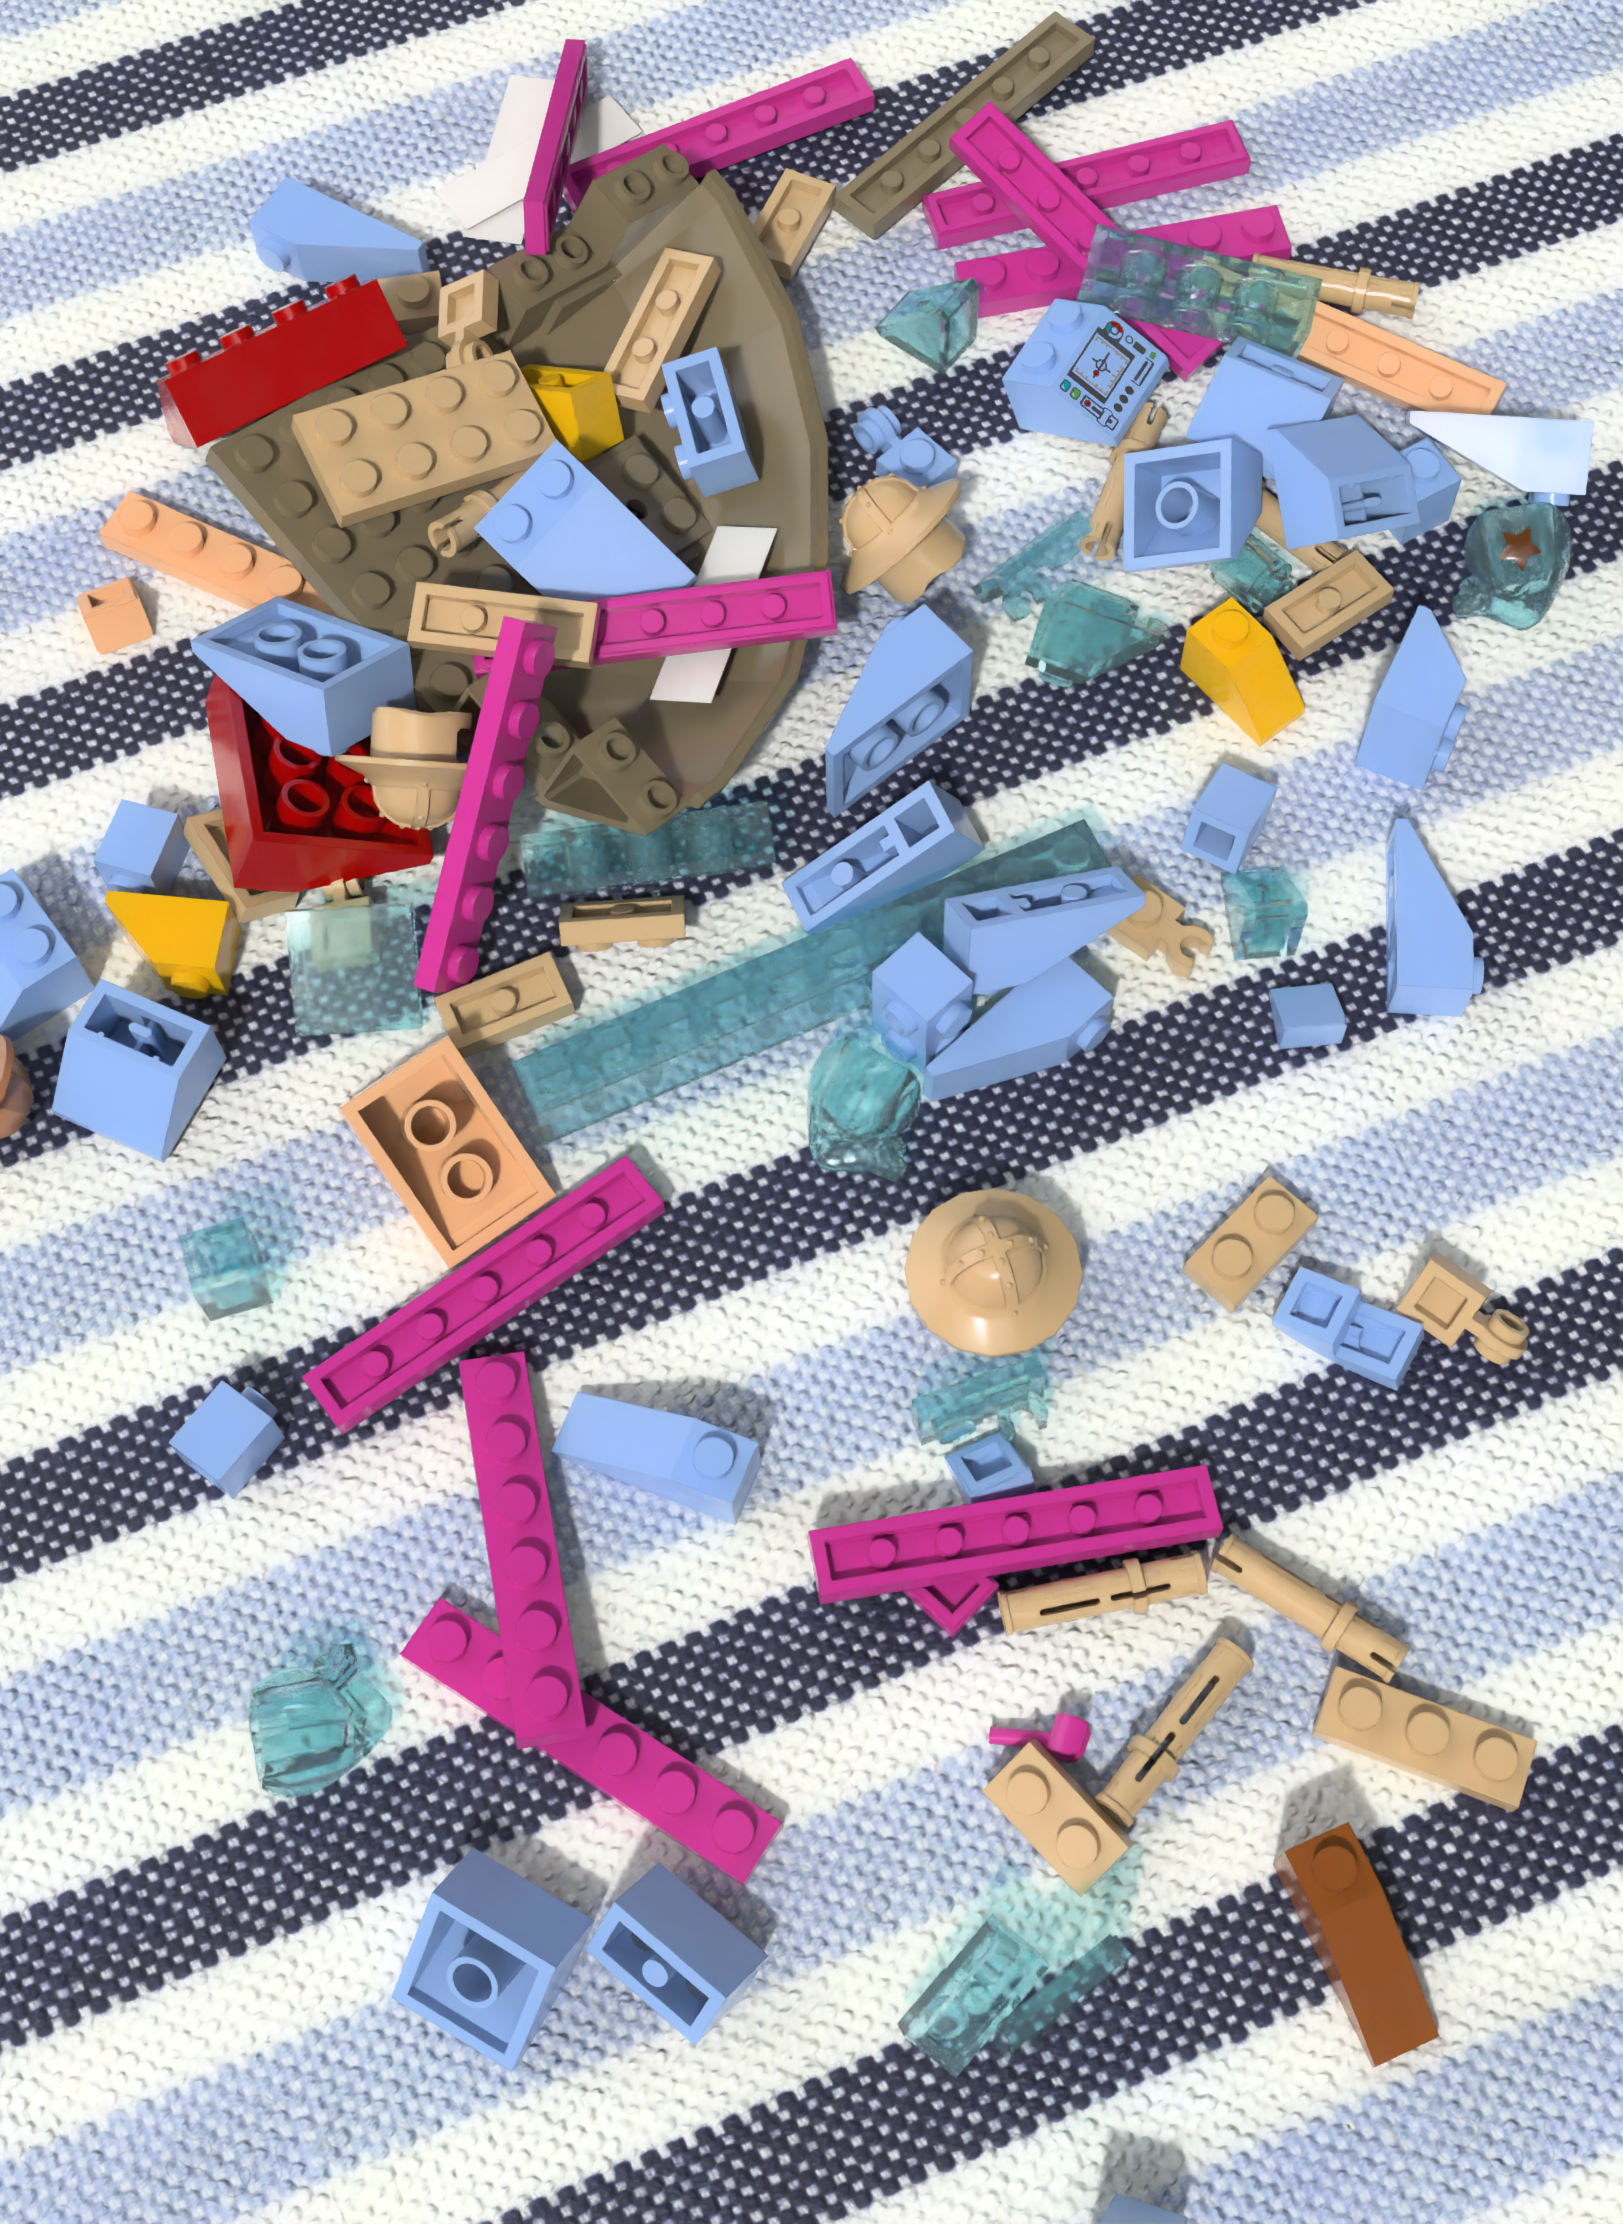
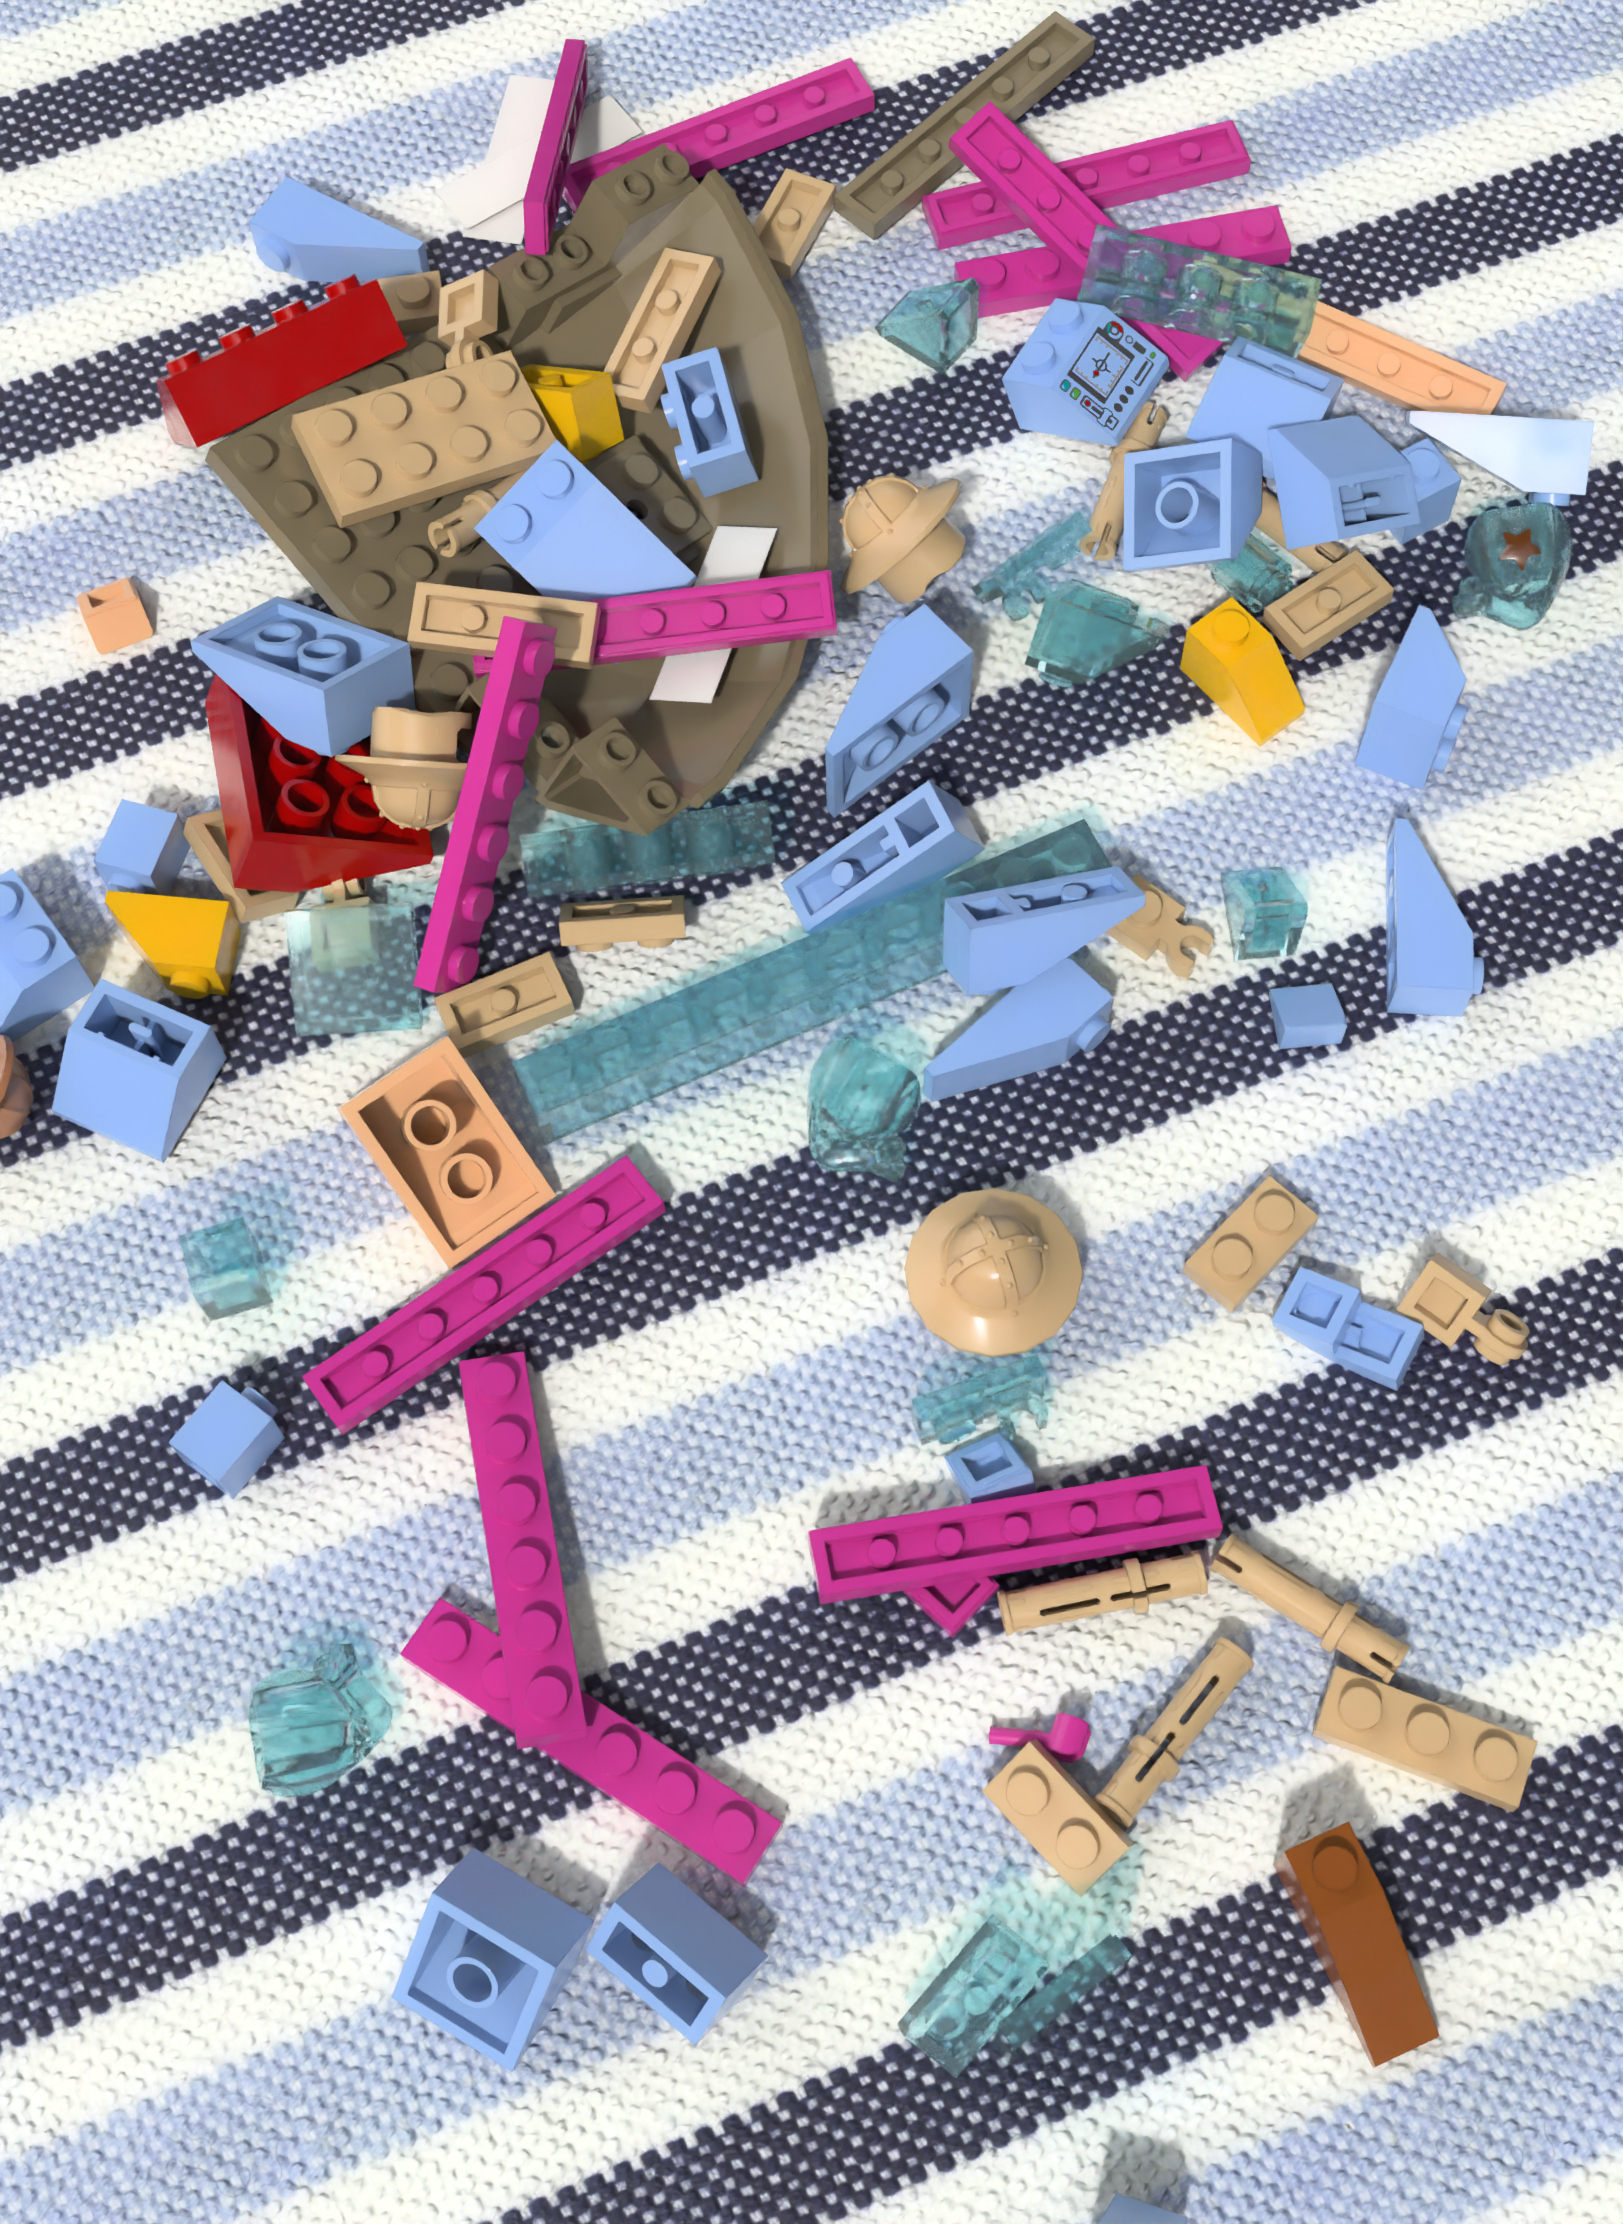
light nougat plate [99,490,338,618] -> none
light blue slope [551,1392,761,1525] -> none
light blue plate [853,406,957,488] -> none
light blue brick [872,931,973,1075] -> none
light blue brick [1180,762,1278,874] -> none
tan pin [1250,252,1421,319] -> none

